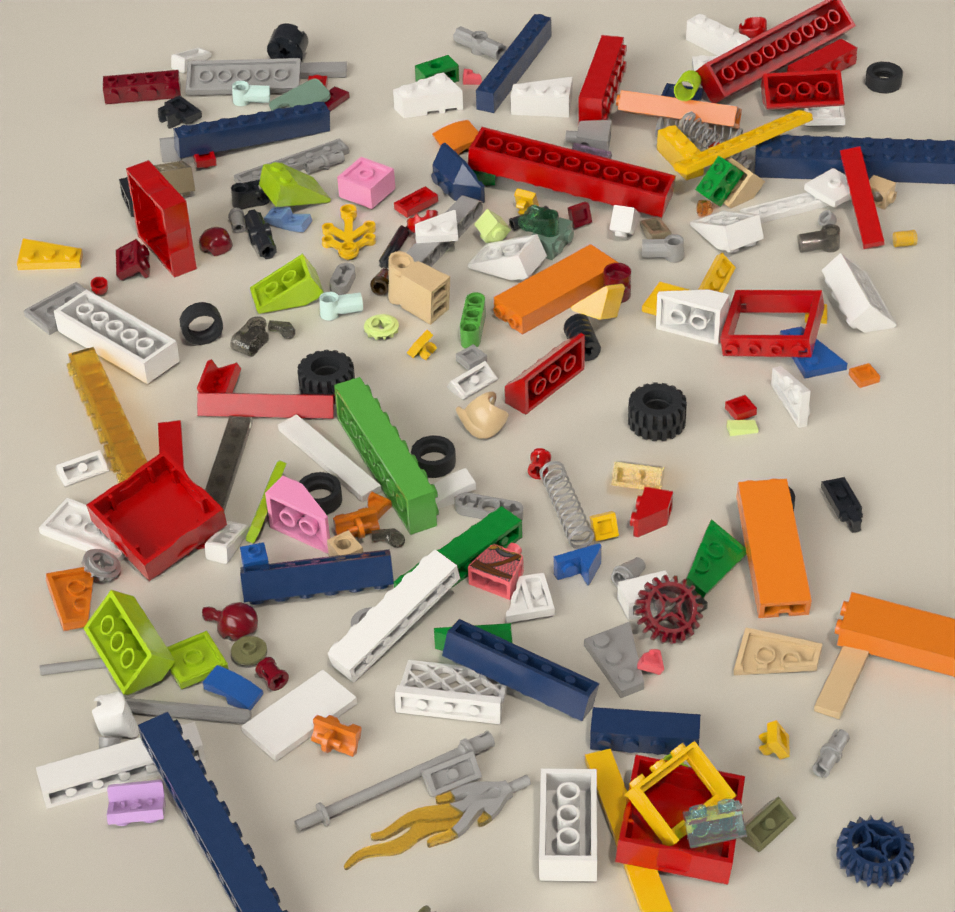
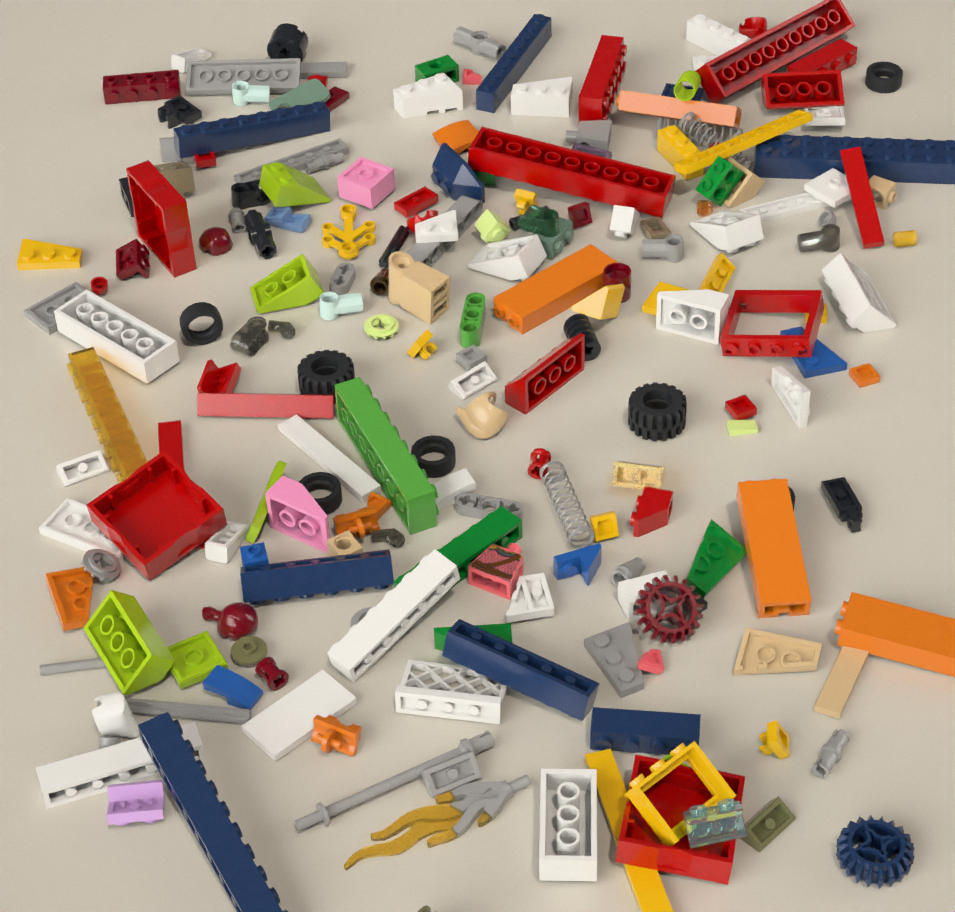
clear smoke tile [205,416,253,512] -> none

